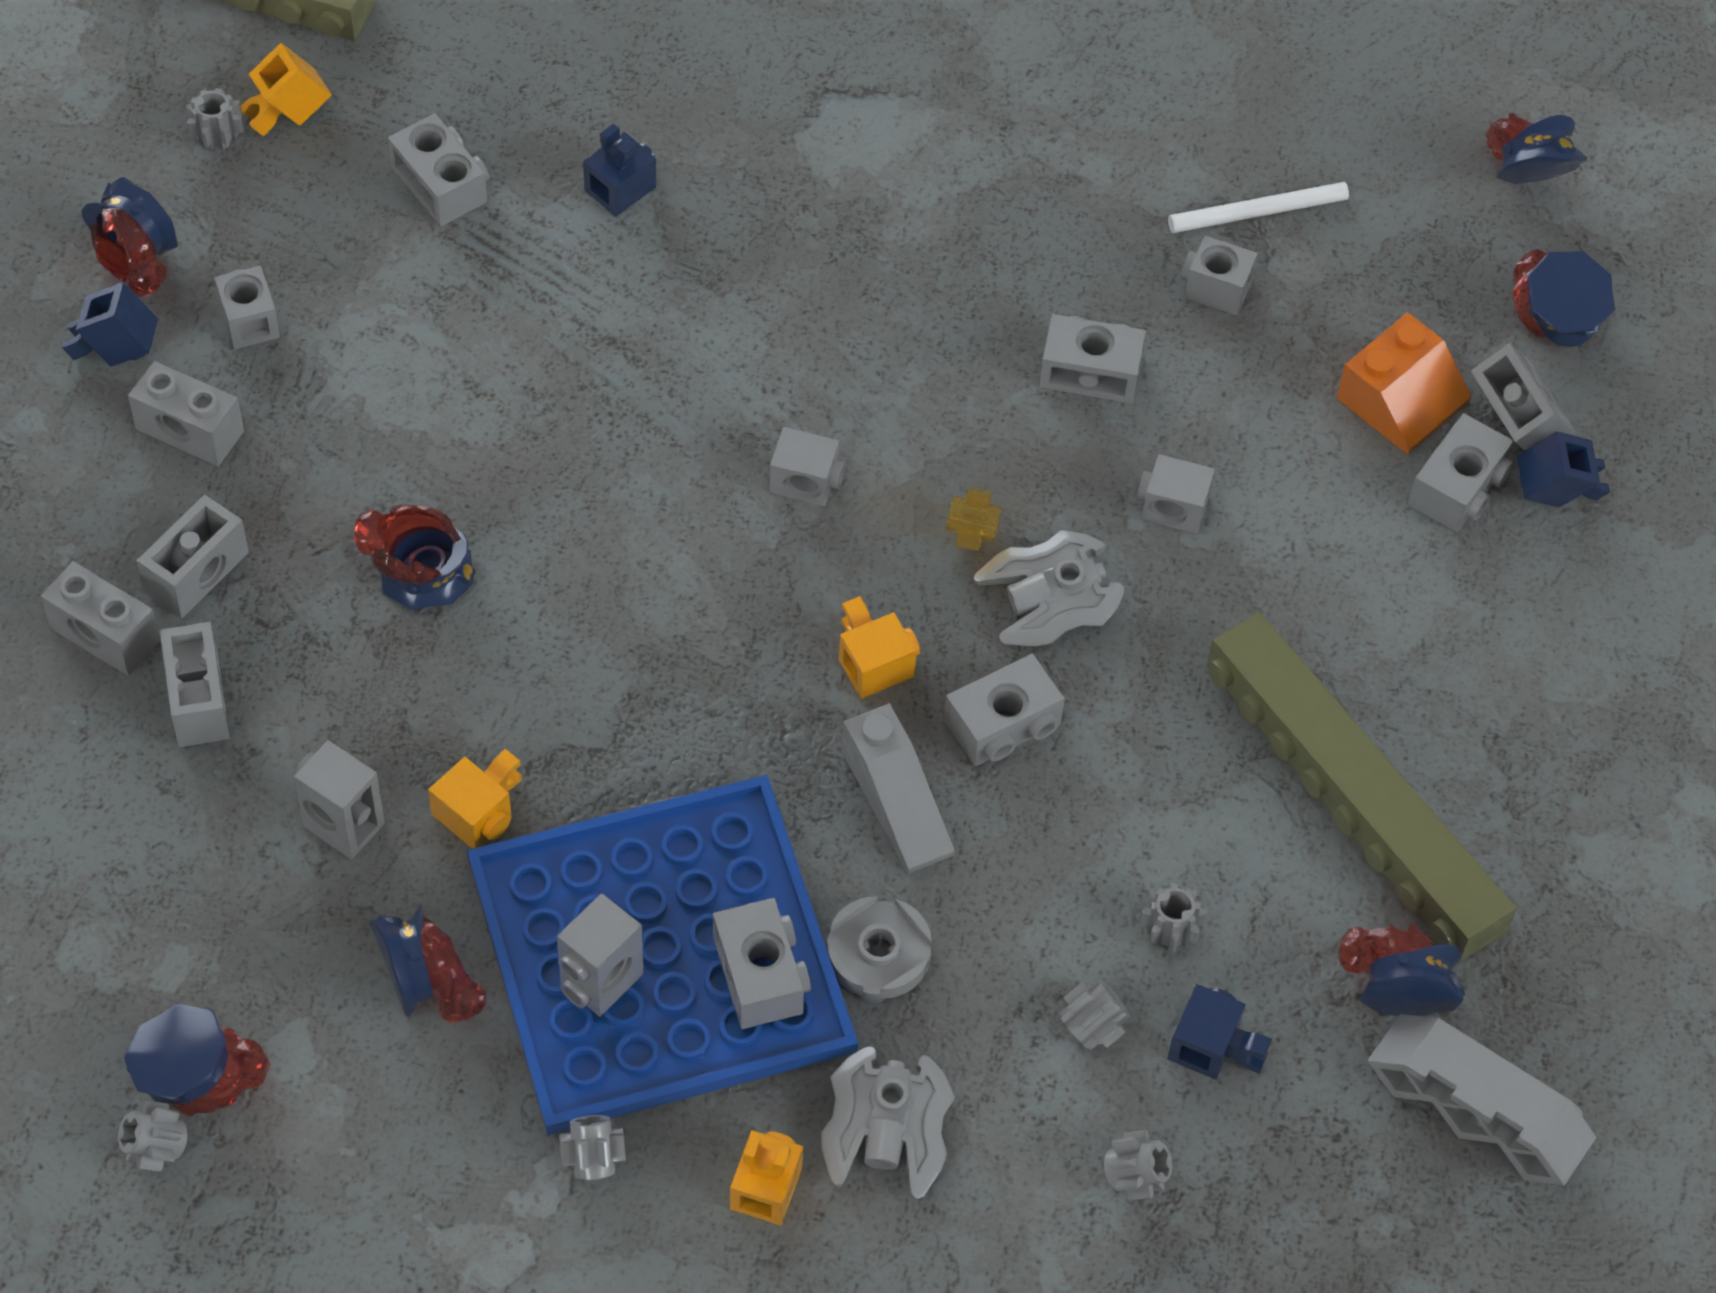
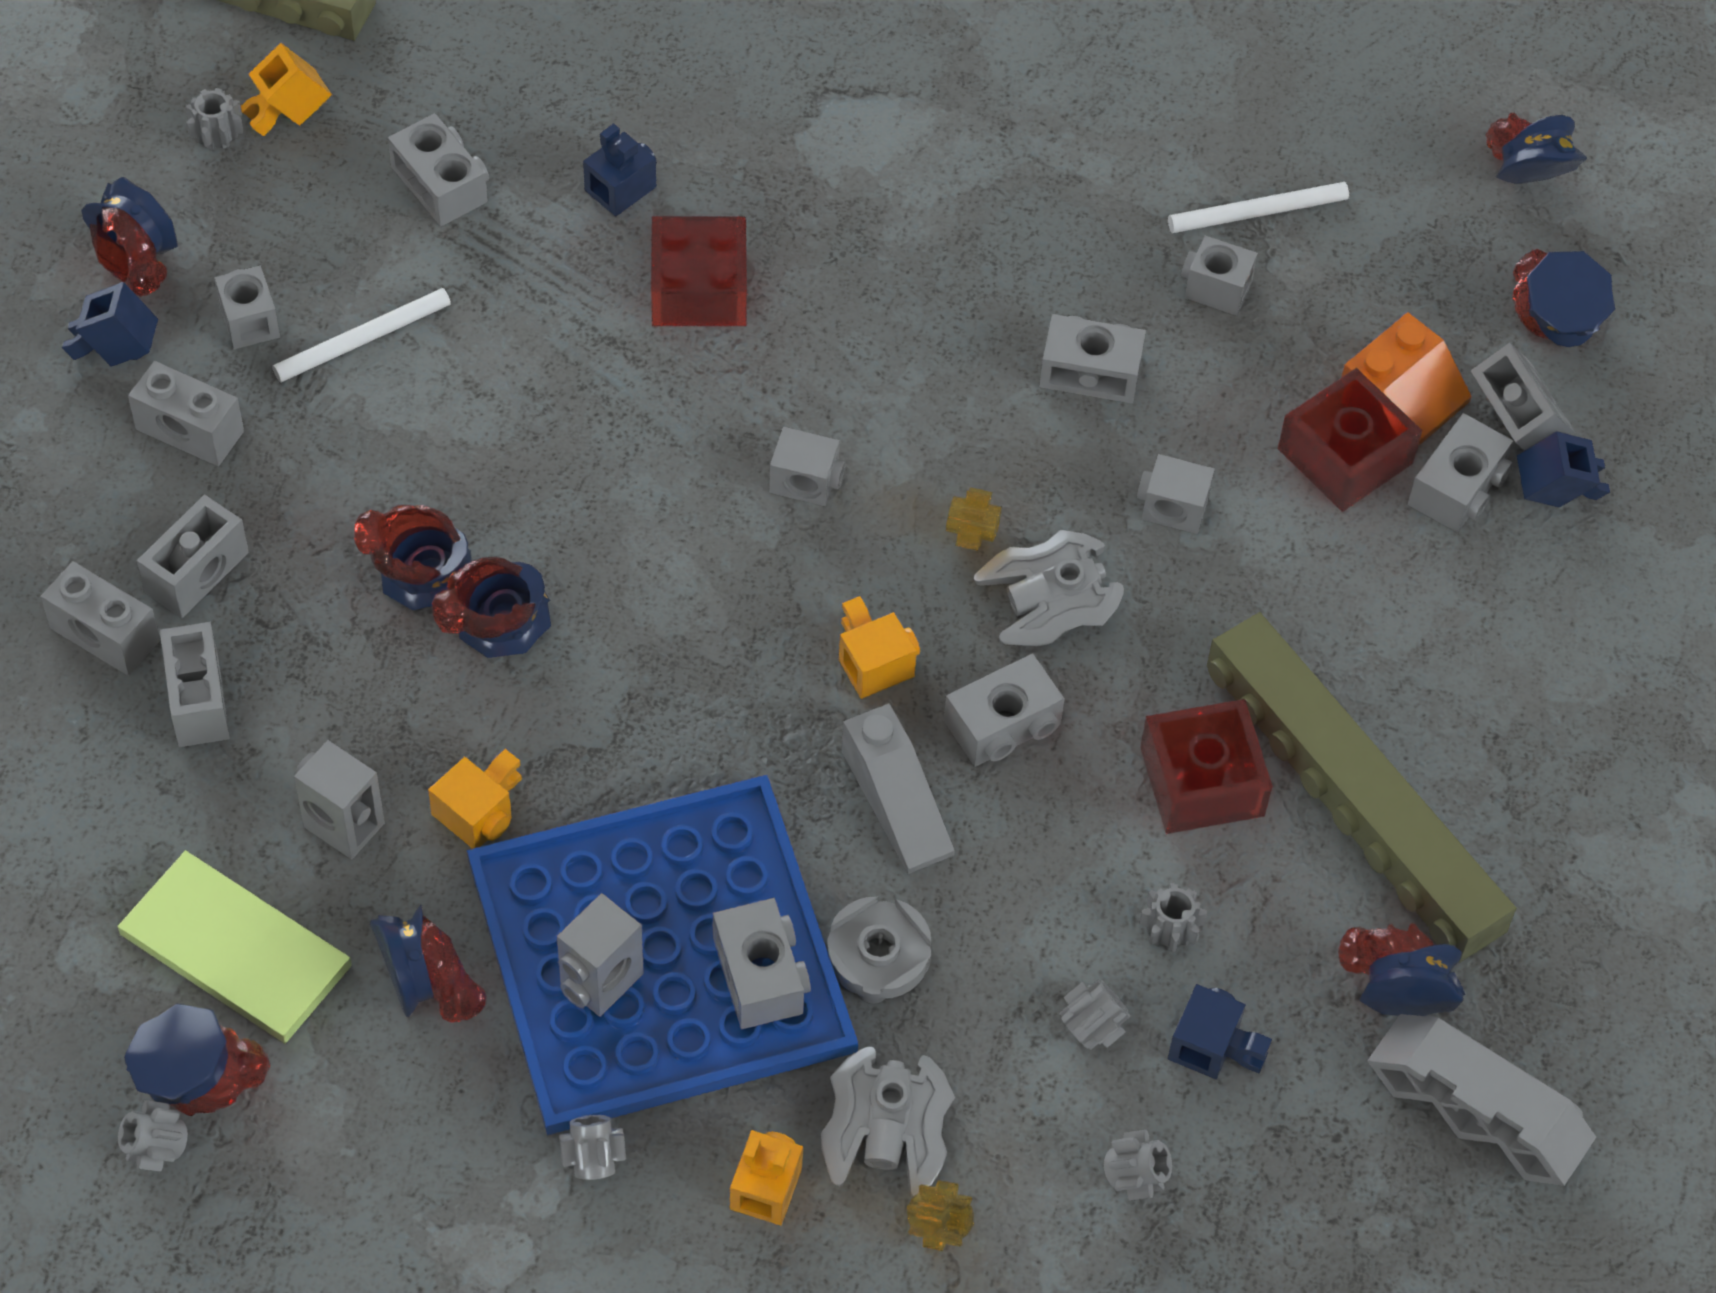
none -> yellowish green tile [118,850,352,1044]
none -> white bar [272,288,451,383]
none -> piece [432,556,551,658]
none -> clear red brick [651,216,747,326]
none -> clear yellow gear [906,1180,974,1251]
none -> clear red brick [1140,699,1273,834]
none -> clear red brick [1277,368,1423,512]

